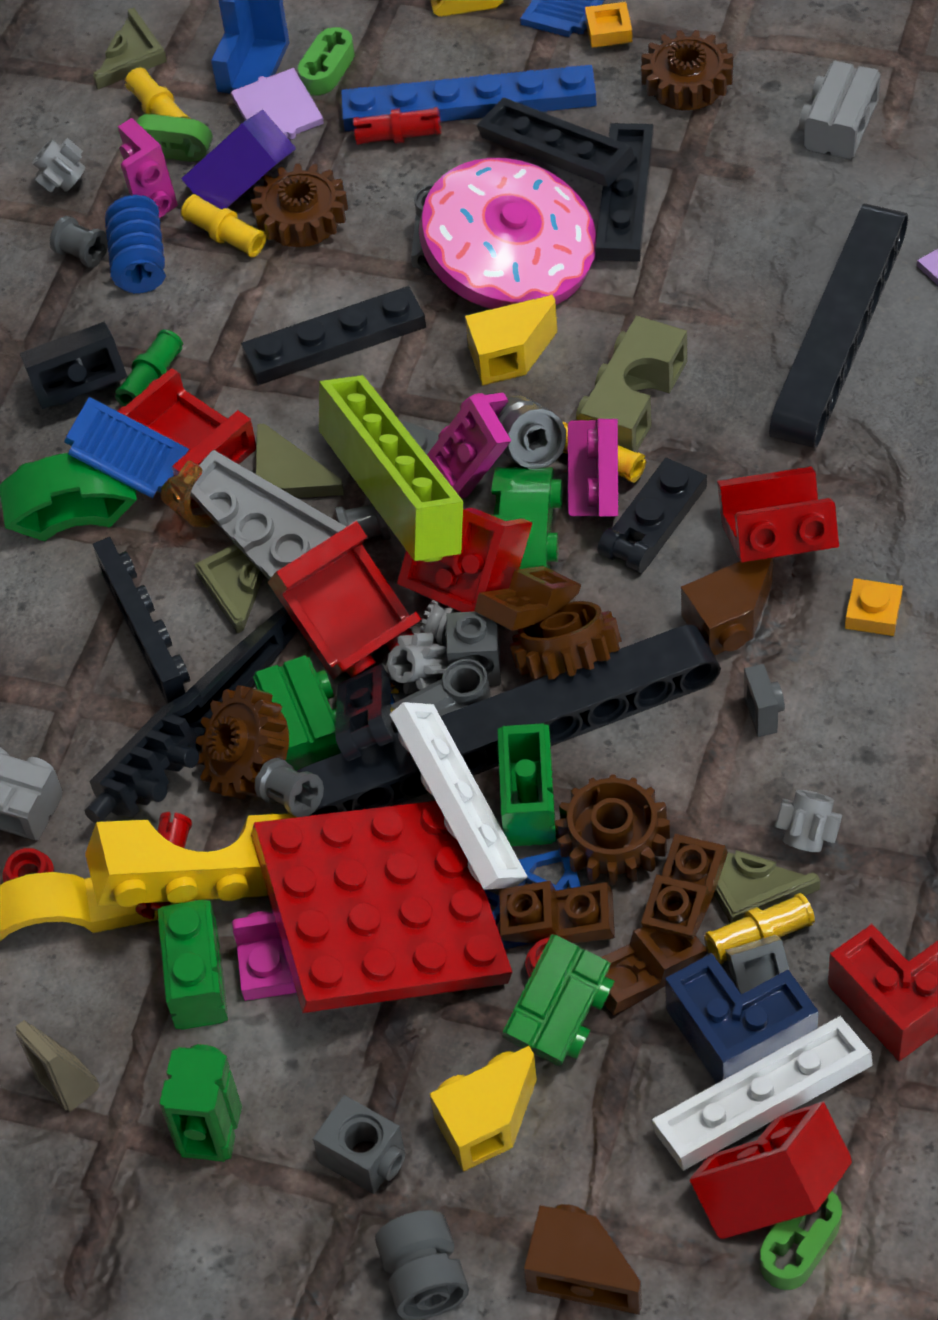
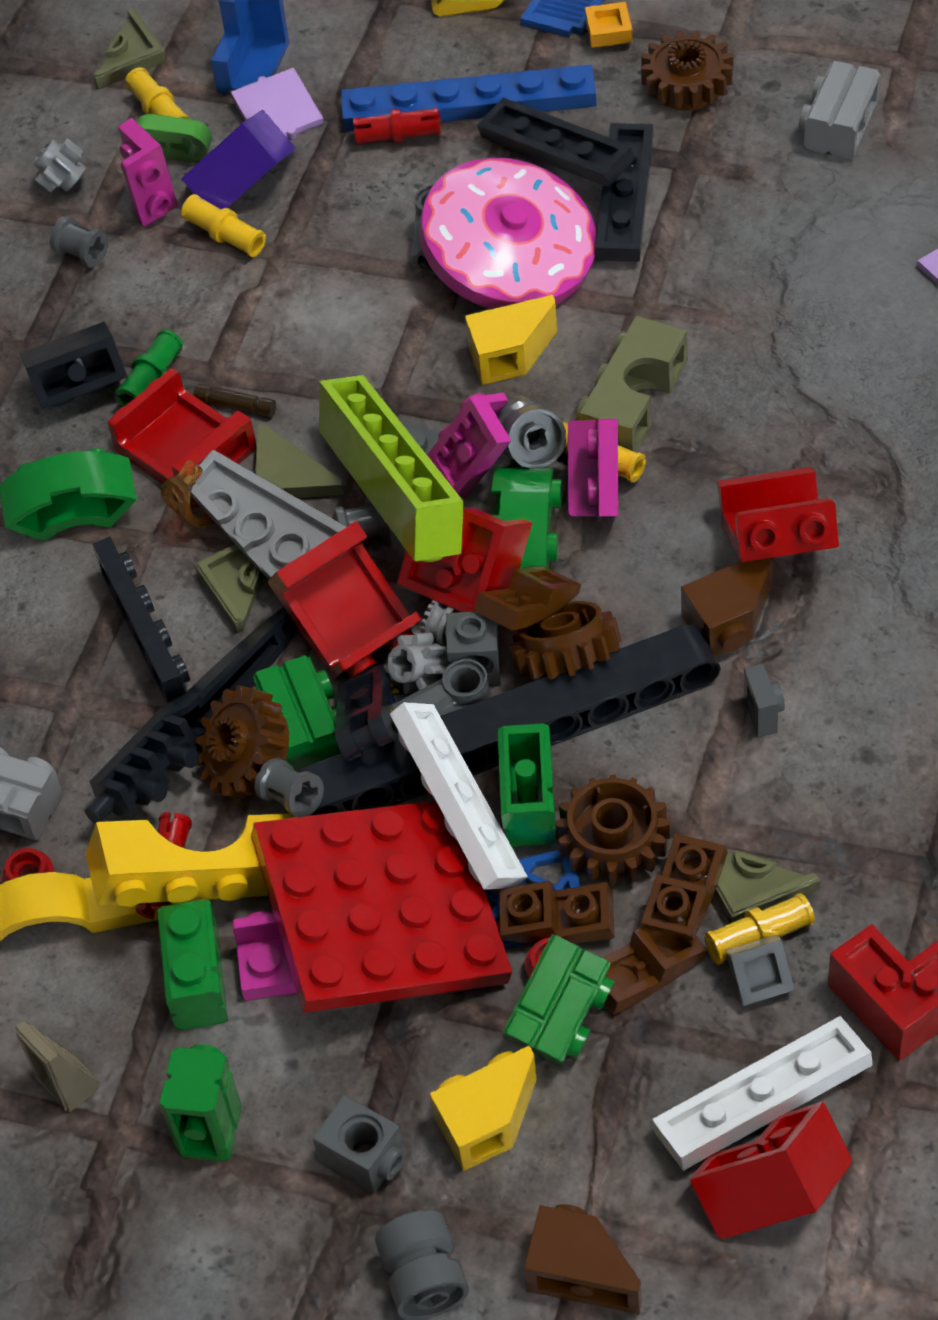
blue window [64,397,189,498] -> none
blue piece [105,195,166,294] -> none
black plate [241,286,426,386] -> none
reddish brown gear [251,163,348,247] -> none
bright green beam [298,27,355,95] -> none
black plate [597,457,707,573] -> none
dark blue panel [665,953,819,1083] -> none
bright green beam [760,1191,842,1290] -> none
black beam [769,203,908,449] -> none
light grey gear [775,790,842,852] -> none
light orange plate [845,578,903,636] -> none
none -> dark brown wheel [193,384,276,418]

